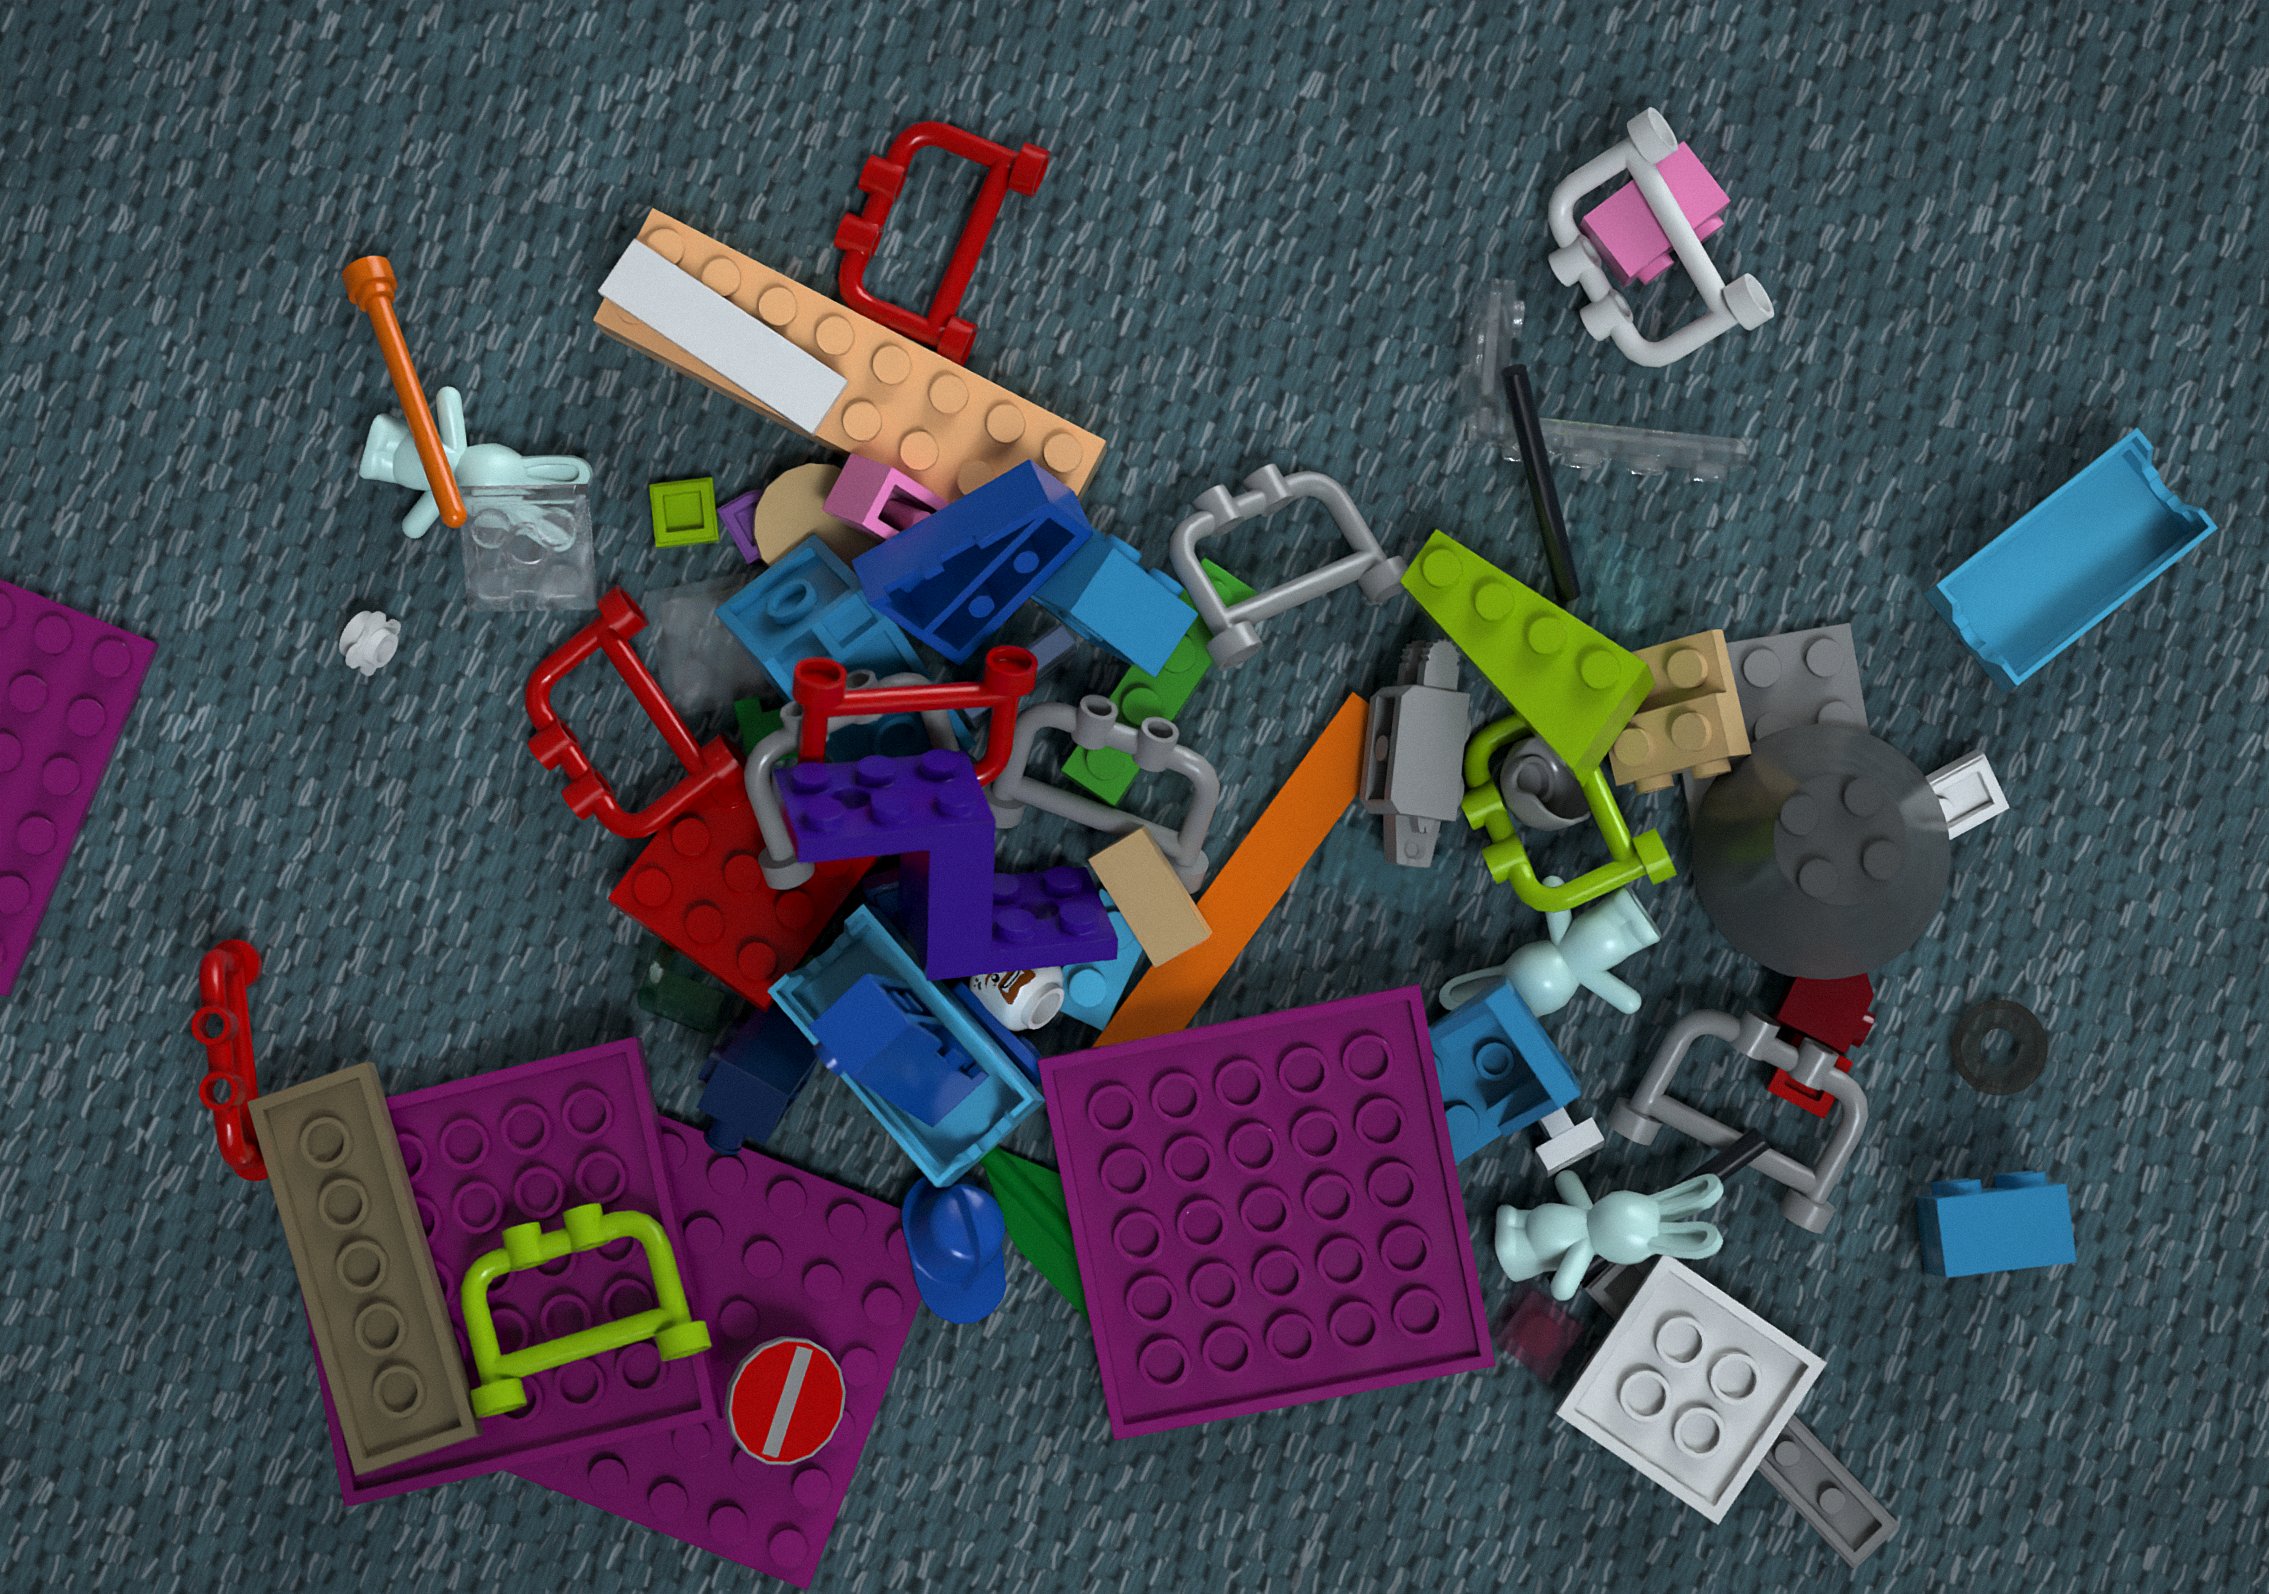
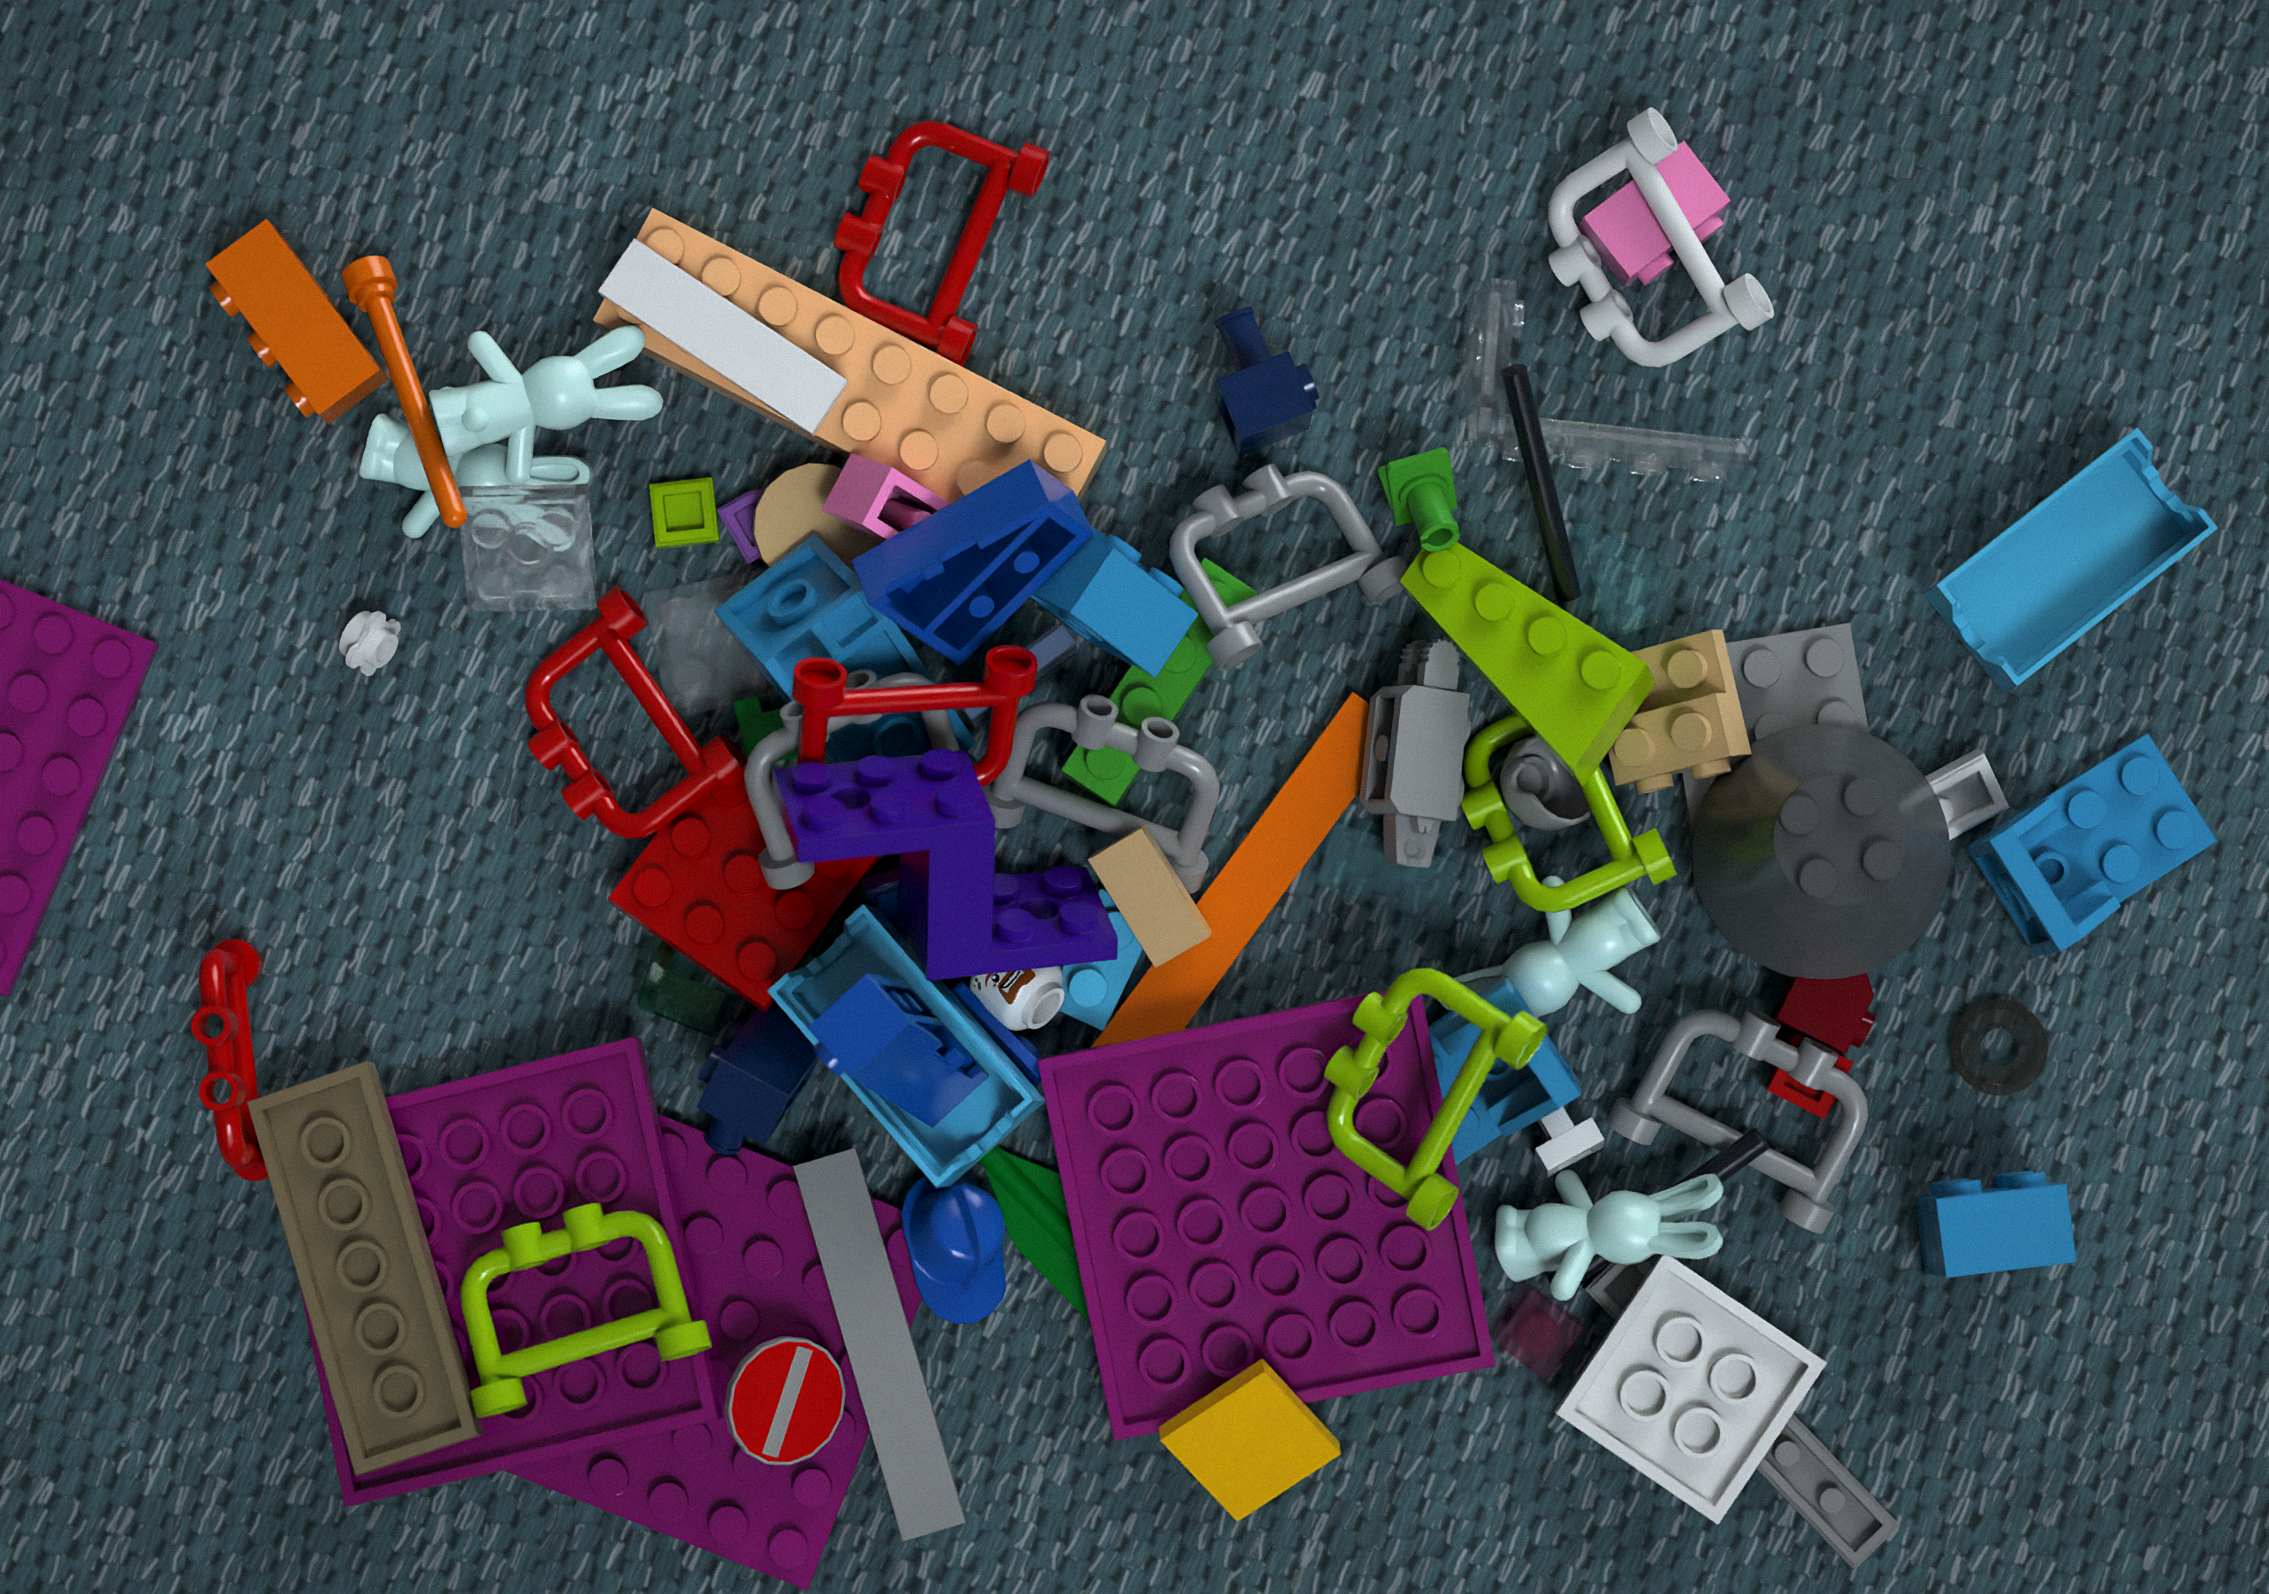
none -> orange brick [205,218,389,424]
none -> light aqua animal [429,325,663,486]
none -> light grey tile [793,1147,966,1541]
none -> yellow tile [1158,1358,1341,1522]
none -> dark blue brick [1215,306,1319,457]
none -> lime bar [1324,968,1547,1231]
none -> bright green bracket [1378,447,1460,552]
none -> dark azure bracket [1966,733,2217,956]

